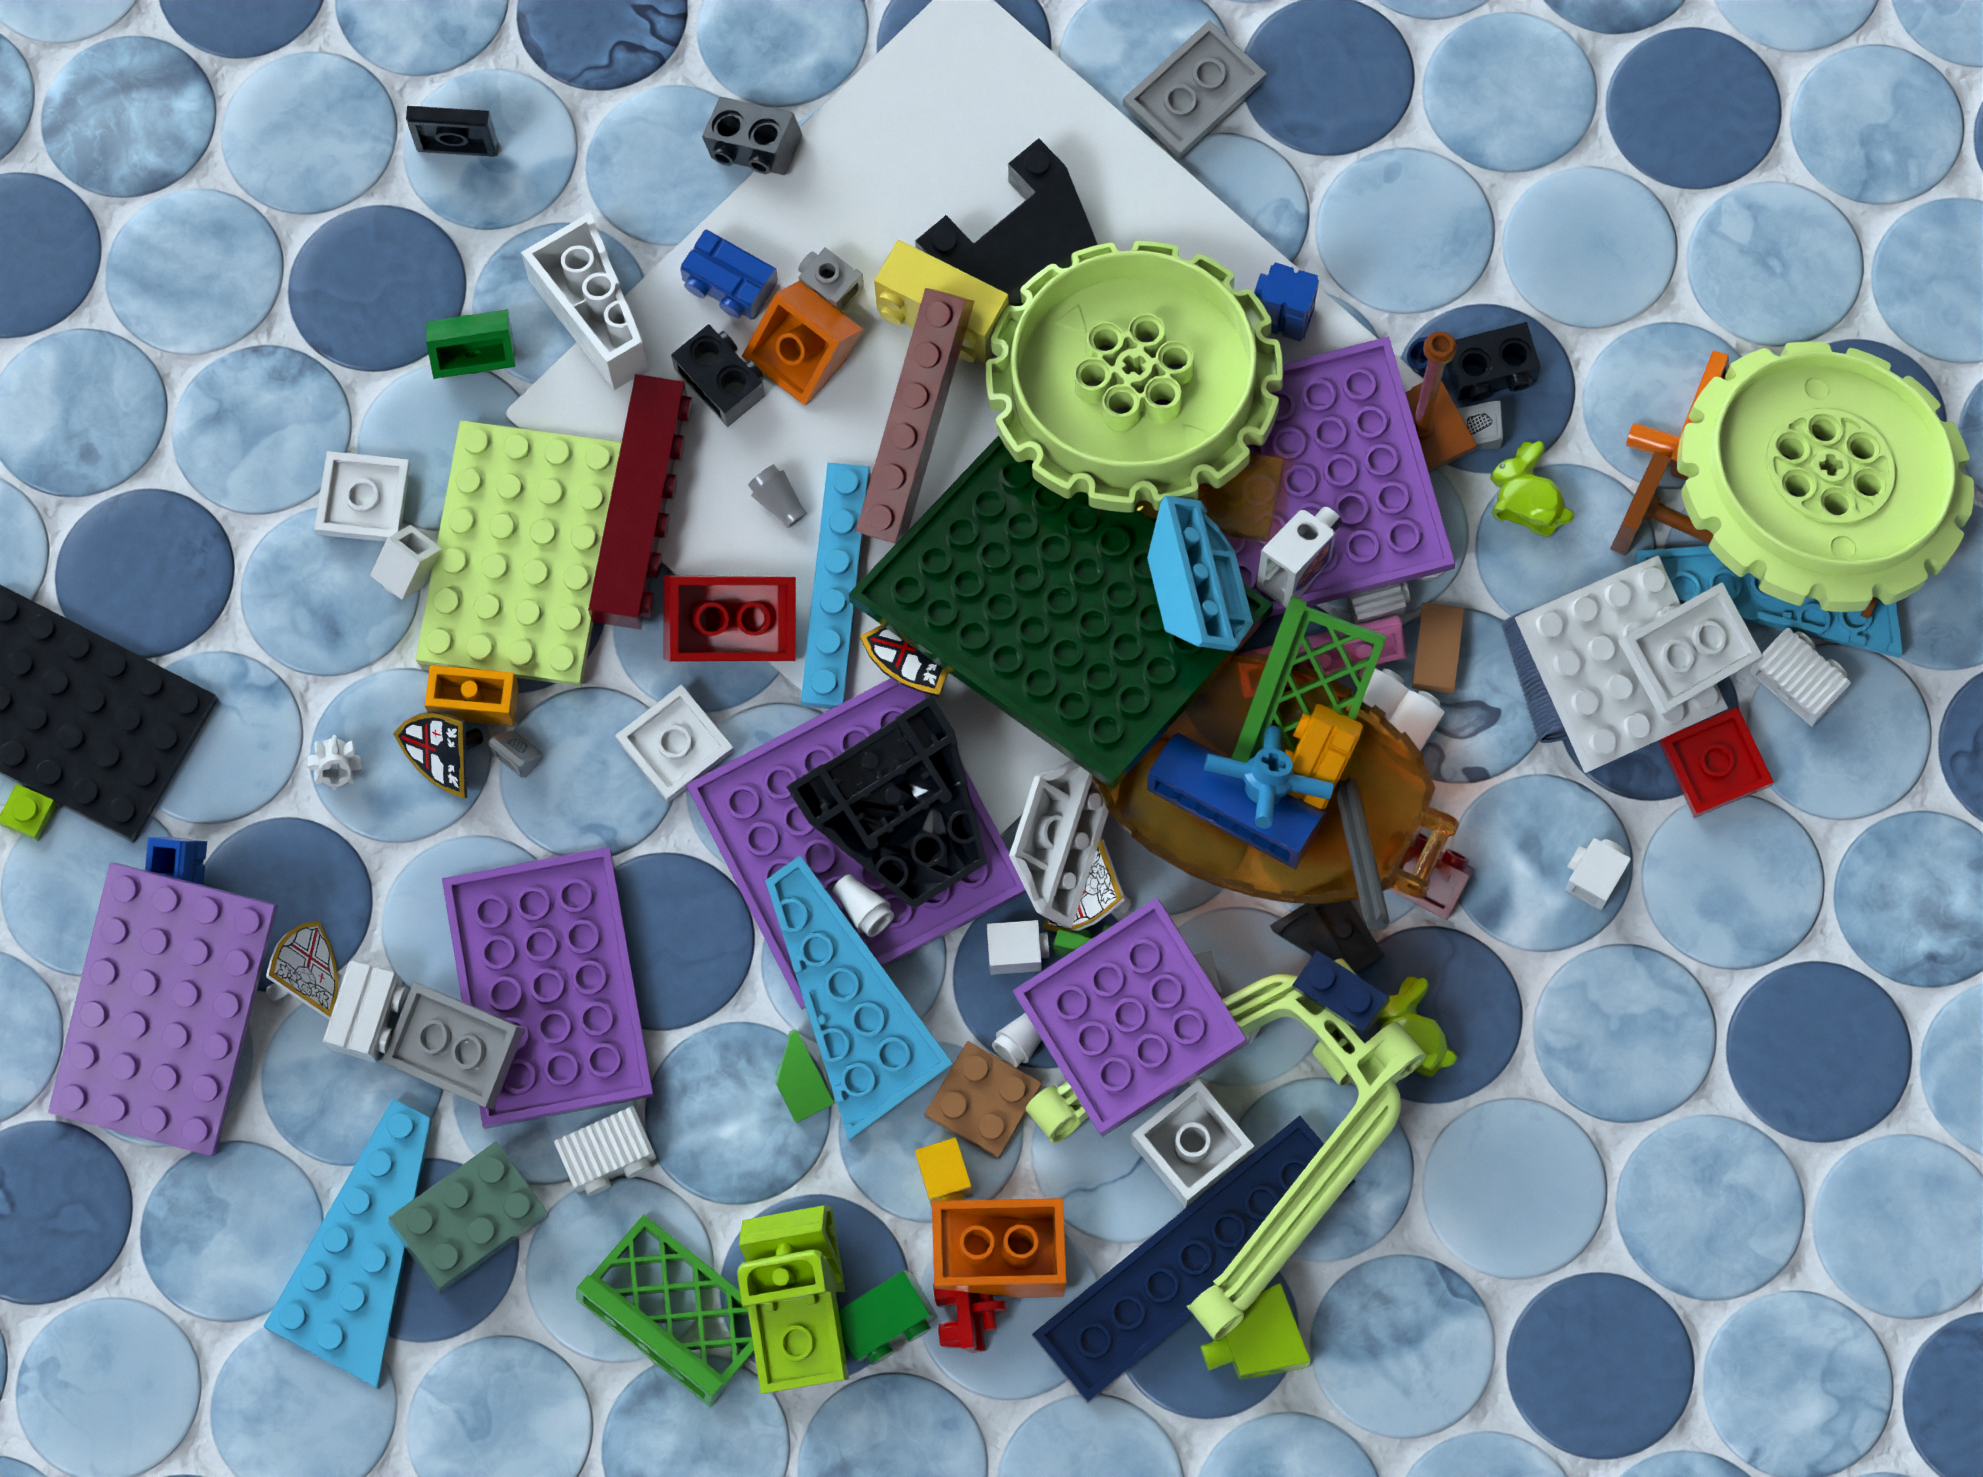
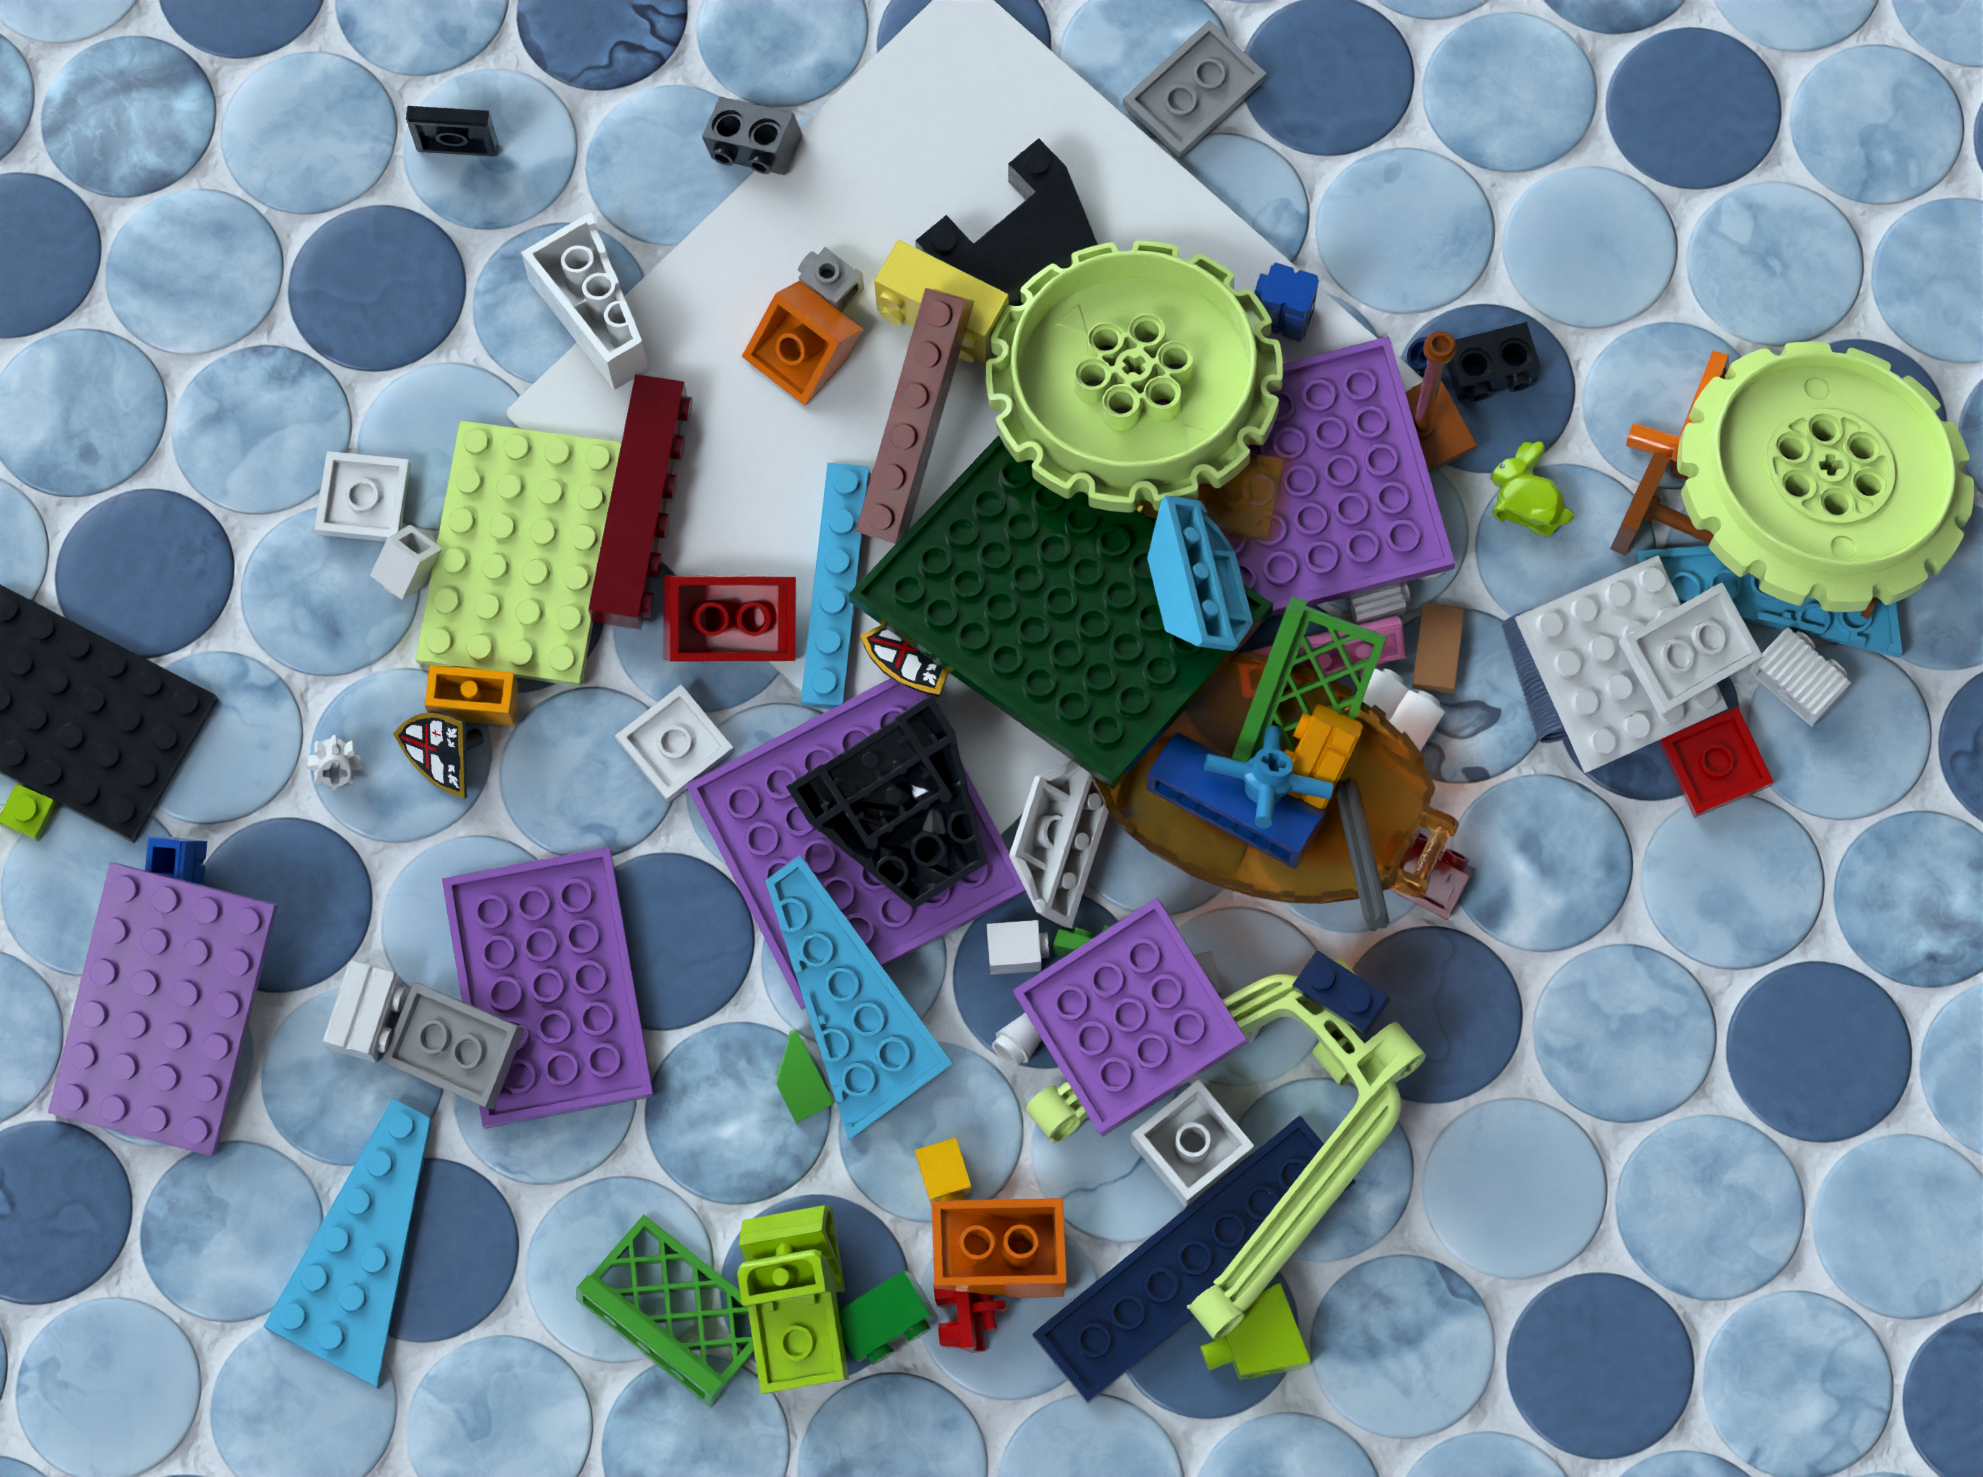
shield [266,921,339,1020] -> none
sand green brick [388,1141,547,1295] -> none
green brick [426,309,515,379] -> none
light grey slope [489,731,543,778] -> none
white brick [554,1106,657,1196] -> none
black brick [671,324,765,427] -> none
blue brick [680,229,778,320] -> none
light grey cone [748,464,807,528] -> none
white cone [833,874,894,937] -> none
medium nougat plate [924,1041,1042,1159] -> none
shield [1043,838,1131,932] -> none
white torso [1256,507,1342,608] -> none
black wing [1269,883,1385,974] -> none
lime animal [1376,976,1458,1078] -> none
light grey slope [1457,401,1503,449] -> none
white brick [1564,838,1631,911] -> none

